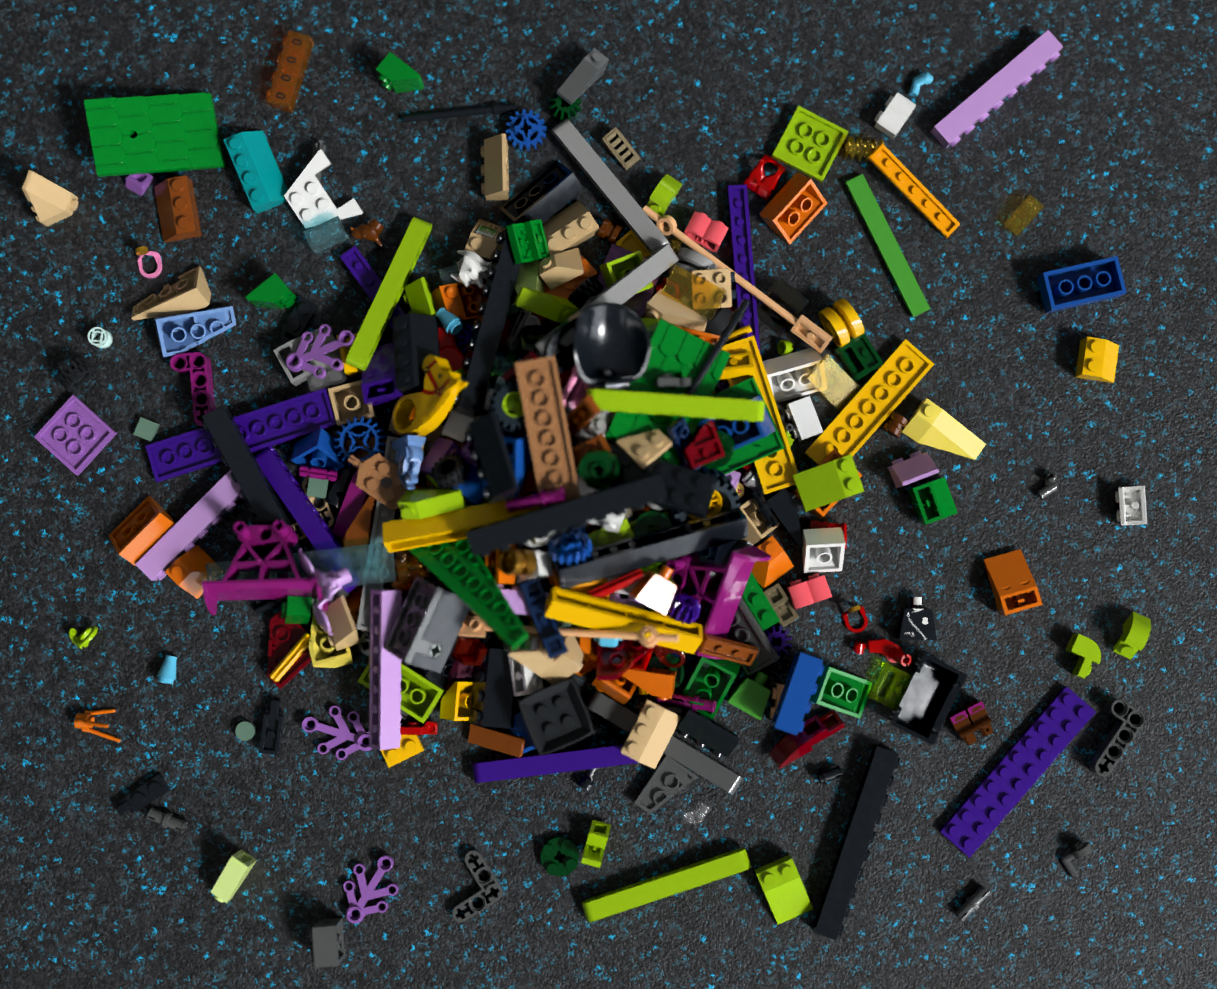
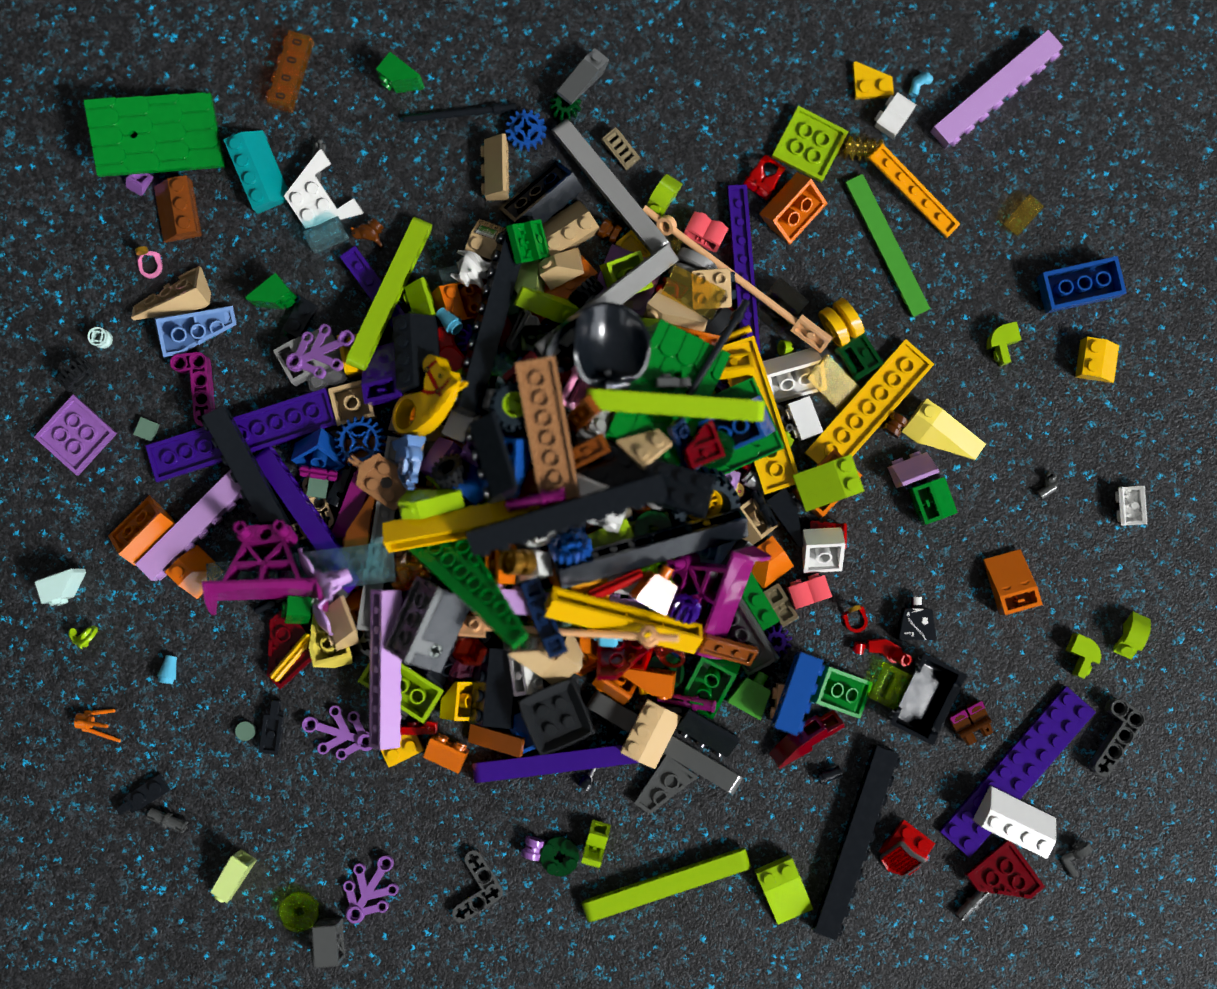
tan wedge [22,170,78,227] -> none
dark green plate [578,449,620,490] -> none
clear arm [683,802,711,824] -> none
none -> light aqua slope [35,569,86,606]
none -> clear neon green plate [279,891,319,932]
none -> orange slope [423,733,470,773]
none -> medium lavender wheel [520,836,545,861]
none -> yellow wing [852,62,894,100]
none -> red piece [878,820,935,876]
none -> dark red plate [964,839,1045,899]
none -> white slope [973,786,1056,858]
none -> lime brick [987,321,1021,366]

